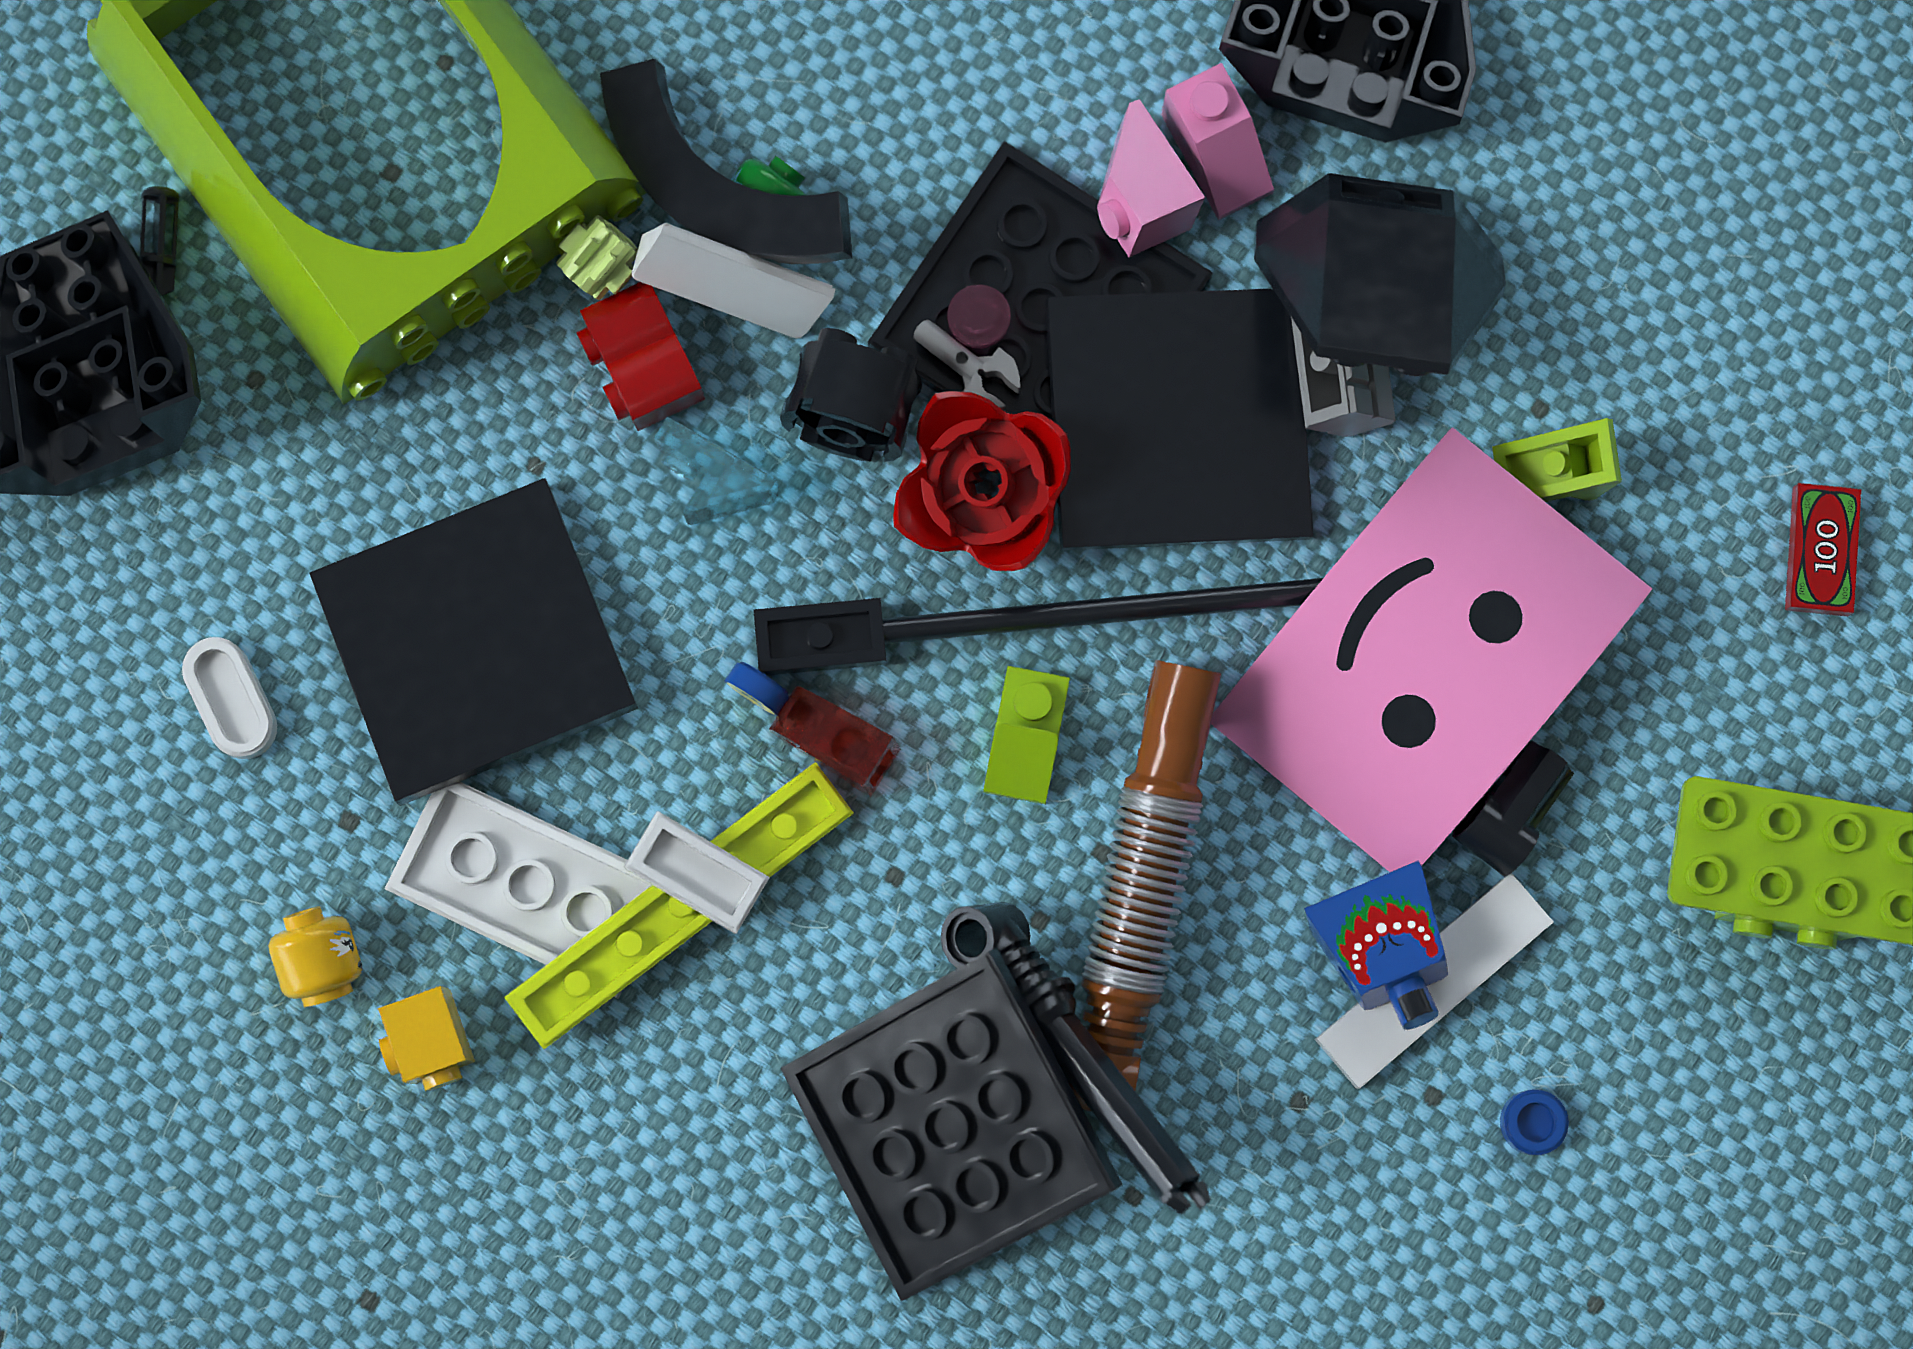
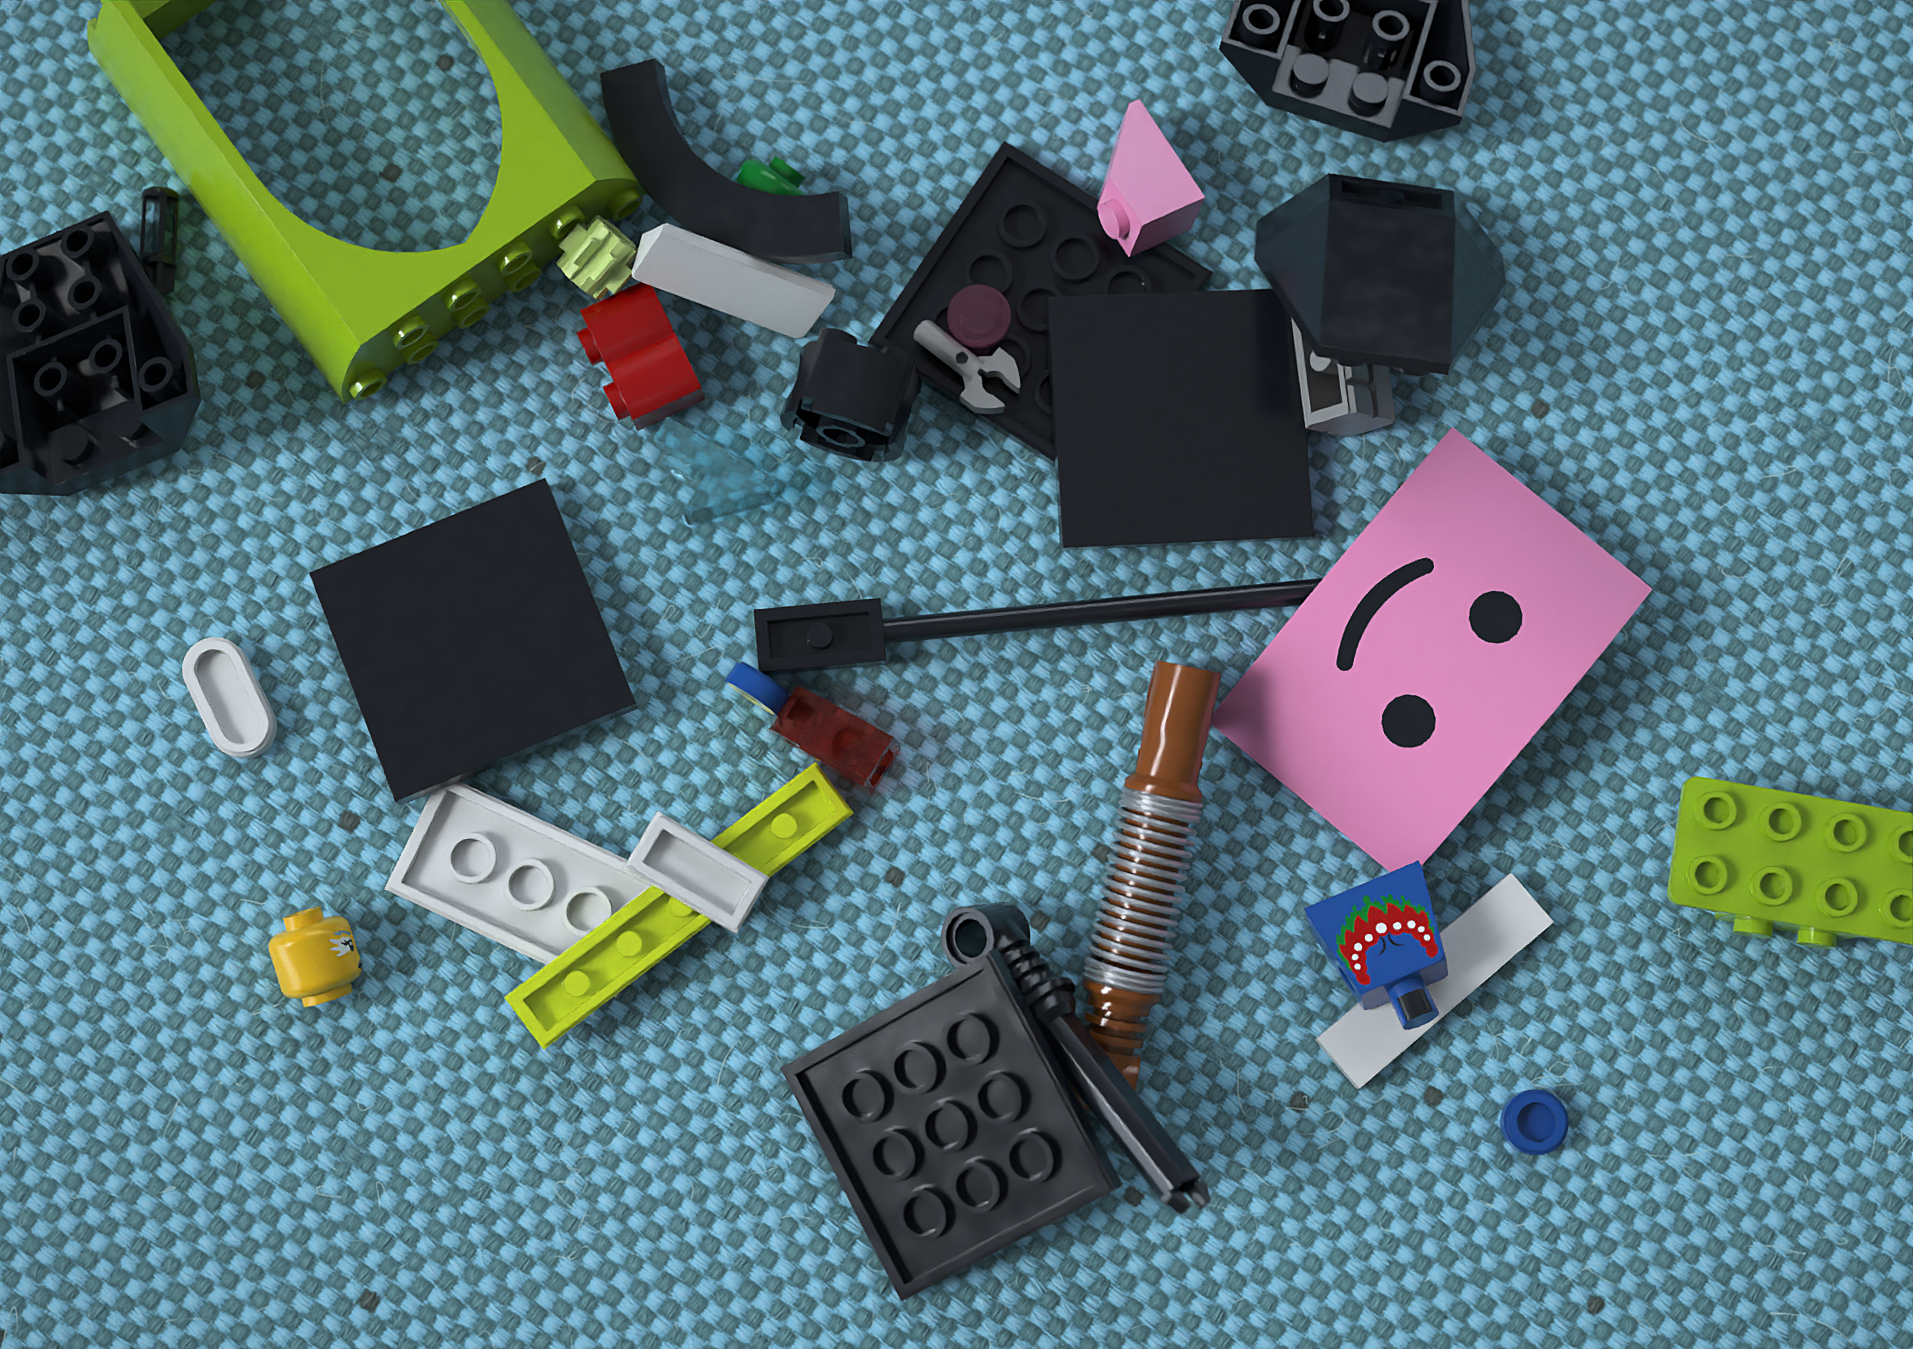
yellow brick [378,986,475,1091] -> none
red brick [893,391,1071,571] -> none
lime slope [983,666,1070,805] -> none
bright pink slope [1161,63,1274,220] -> none
black piece [1452,740,1574,877] -> none
lime slope [1492,418,1622,502] -> none
red tile [1785,483,1861,617] -> none

